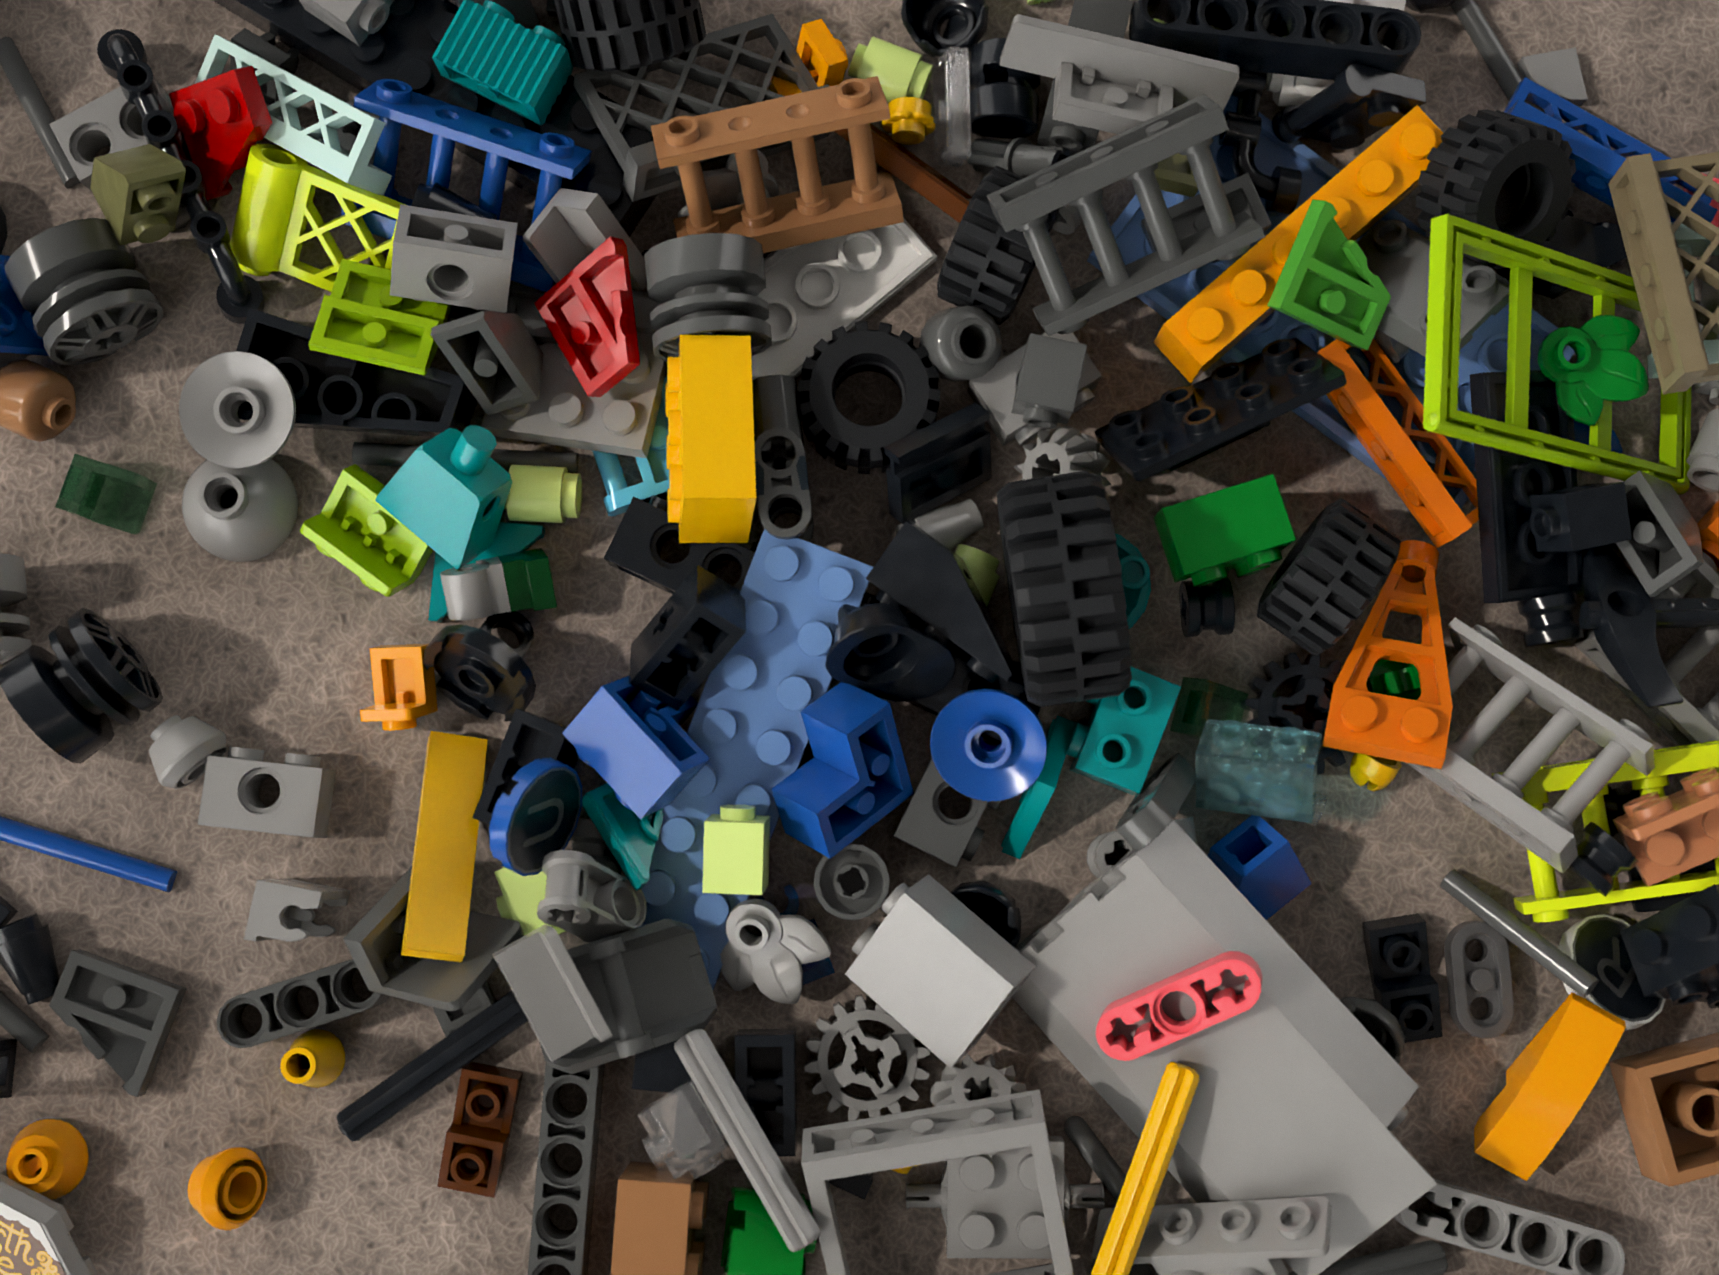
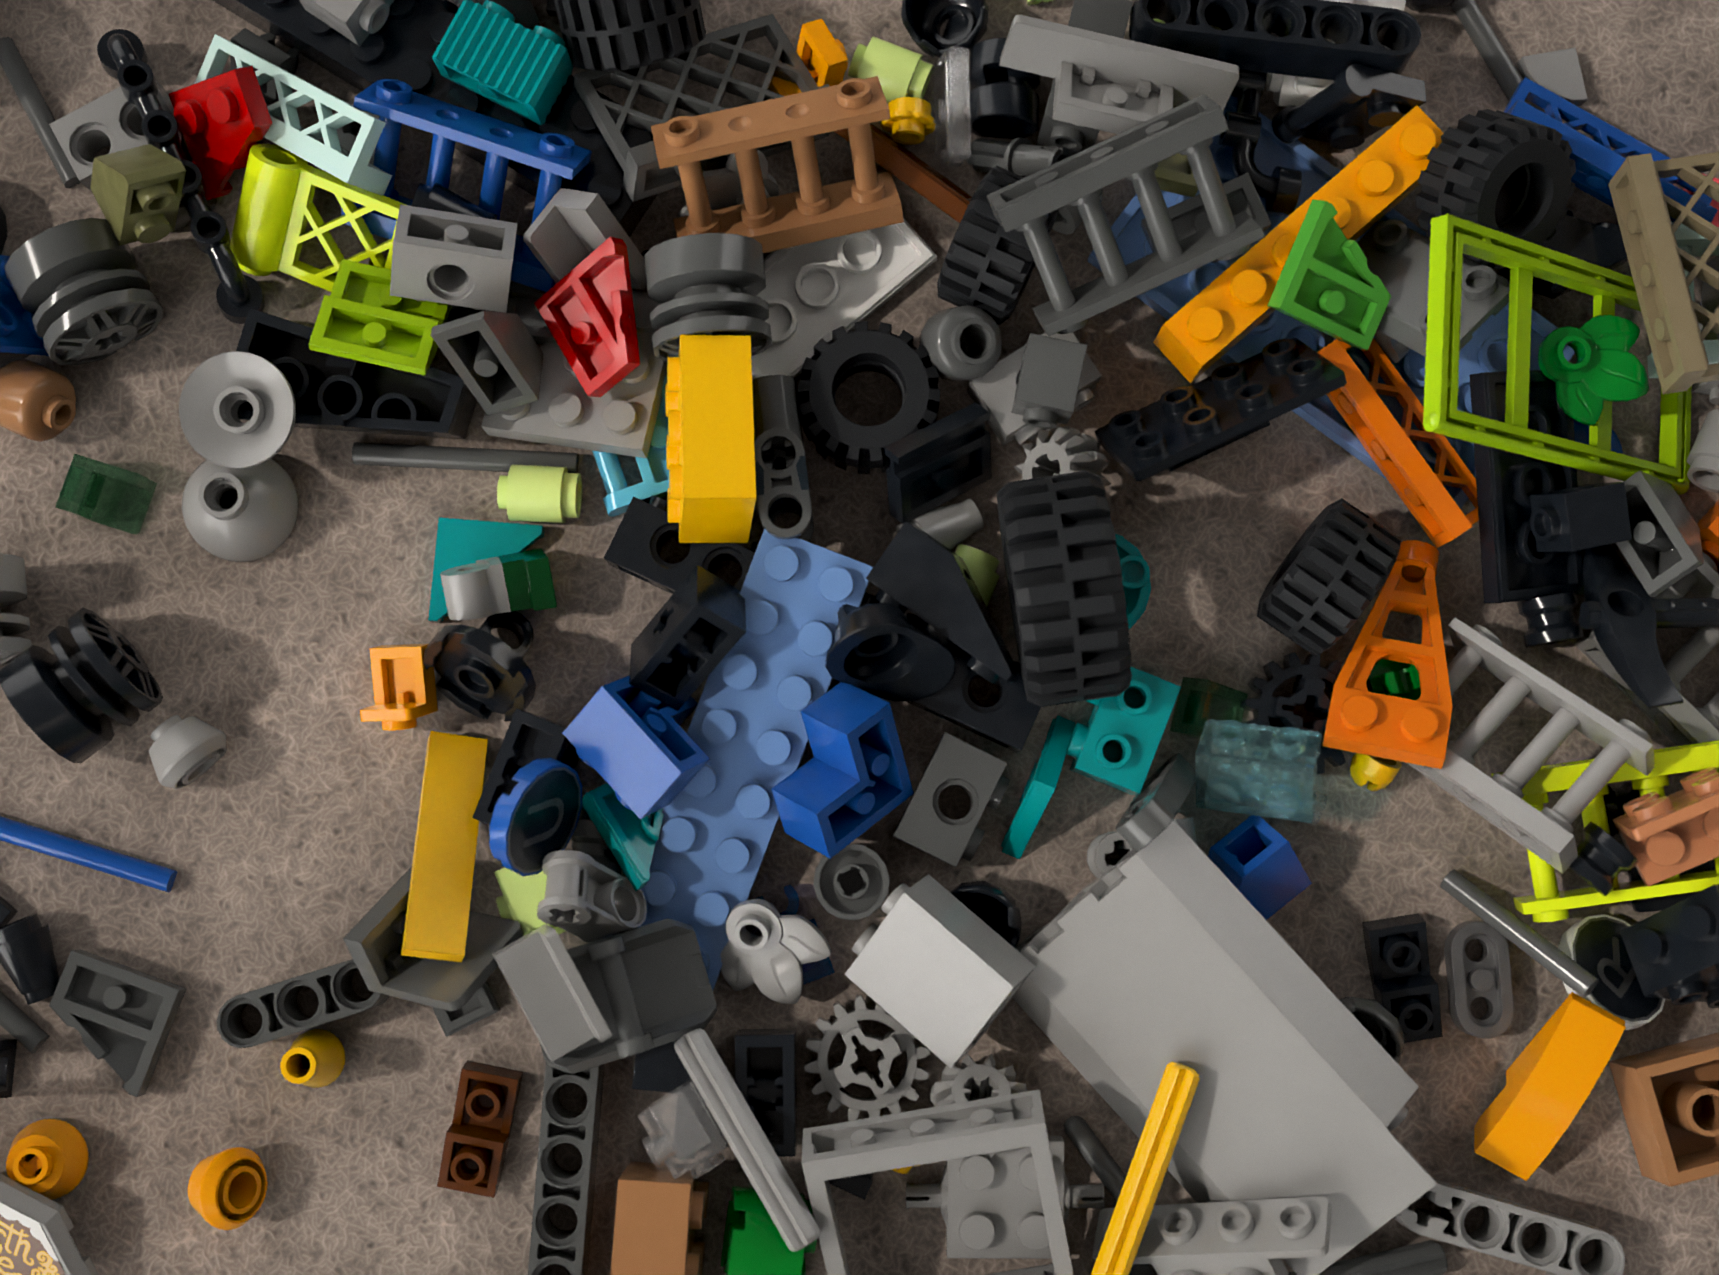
light grey brick [197,746,336,838] -> none
light grey hinge [244,878,350,942] -> none
lime bracket [300,464,433,597] -> none
black axle [336,990,528,1142] -> none
teal torso [375,425,513,570] -> none
yellowish green brick [702,804,770,895] -> none
blue dish [930,689,1047,801] -> none
coral beam [1096,951,1263,1061] -> none
green brick [1153,474,1296,587] -> none
black wheel [1179,578,1235,637] -> none

